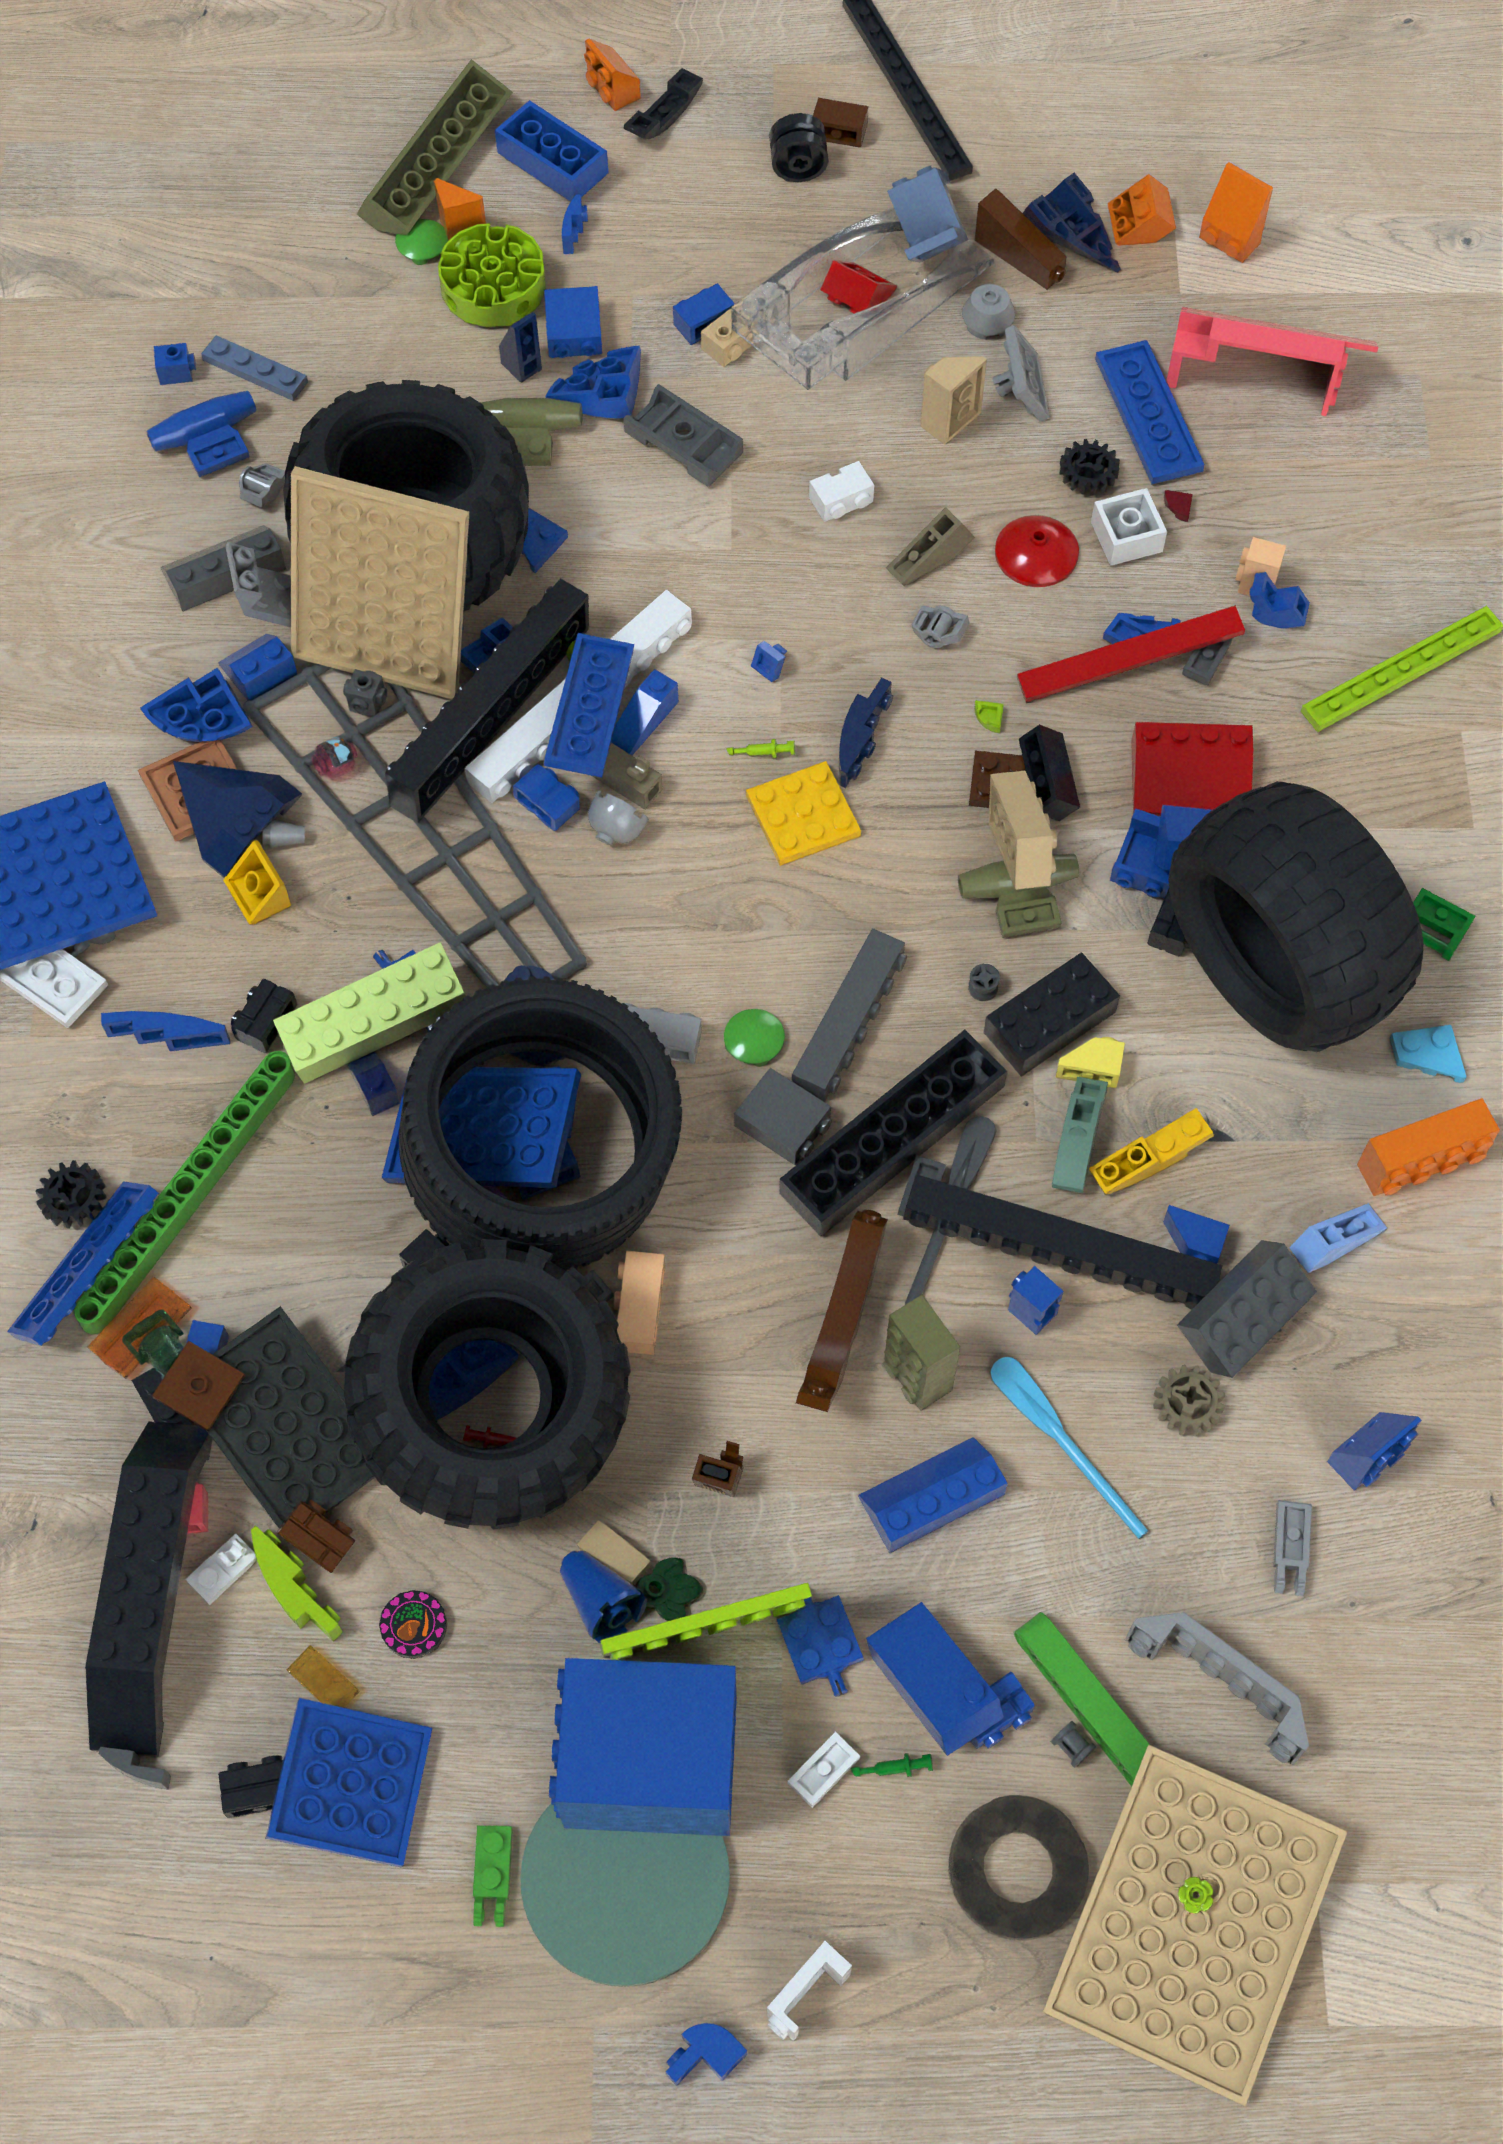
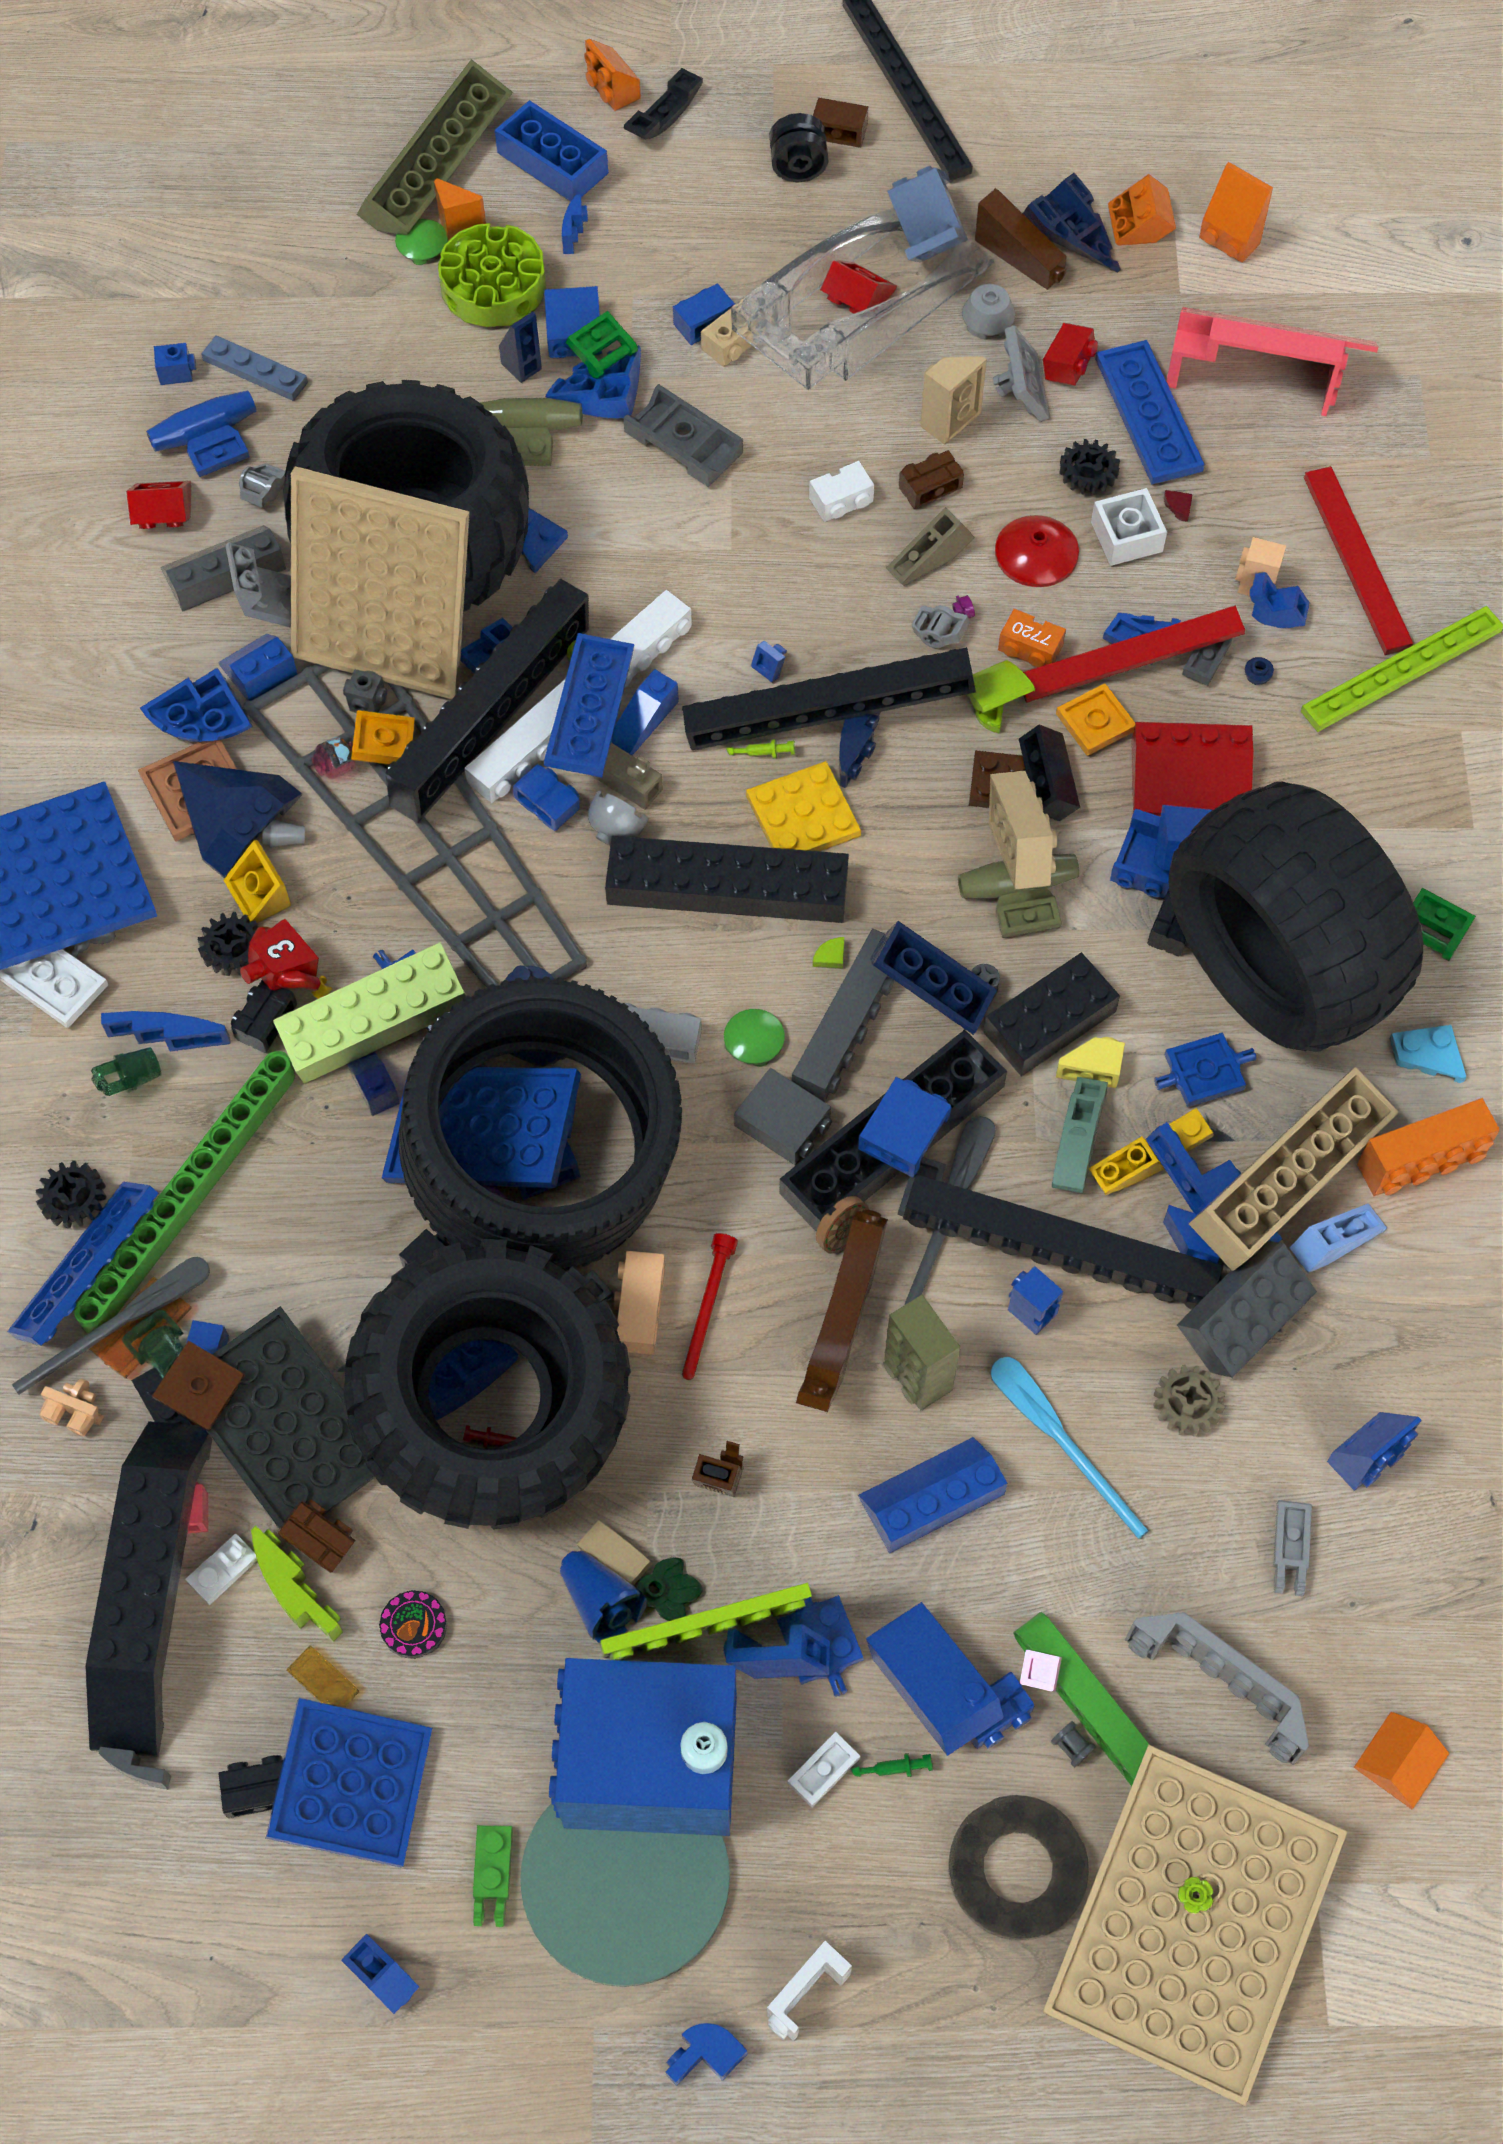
none -> dark grey piece [12,1257,210,1395]
none -> light nougat hips [39,1378,104,1437]
none -> clear green piece [91,1047,162,1096]
none -> red slope [126,480,191,529]
none -> black gear [198,912,259,976]
none -> red torso [240,919,333,999]
none -> blue slope [341,1934,419,2014]
none -> light orange plate [351,710,415,764]
none -> green plate [566,311,638,379]
none -> black brick [605,836,849,923]
none -> light aqua head [680,1722,728,1774]
none -> black brick [682,647,976,751]
none -> red piece [682,1233,738,1380]
none -> blue panel [723,1624,830,1679]
none -> lime tile [813,937,845,969]
none -> medium nougat tile [816,1196,869,1254]
none -> blue panel [858,1077,951,1178]
none -> dark blue slope [870,921,997,1035]
none -> reddish brown brick [899,450,964,509]
none -> magenta plate [952,595,975,618]
none -> lime slope [966,660,1035,713]
none -> orange brick [998,609,1066,667]
none -> plate [1020,1650,1062,1691]
none -> red brick [1043,323,1098,386]
none -> light orange plate [1056,683,1135,756]
none -> blue bracket [1146,1122,1283,1243]
none -> blue plate [1154,1032,1256,1108]
none -> tan brick [1189,1067,1399,1271]
none -> dark blue plate [1244,657,1274,685]
none -> red tile [1304,466,1413,655]
none -> orange slope [1353,1712,1449,1810]

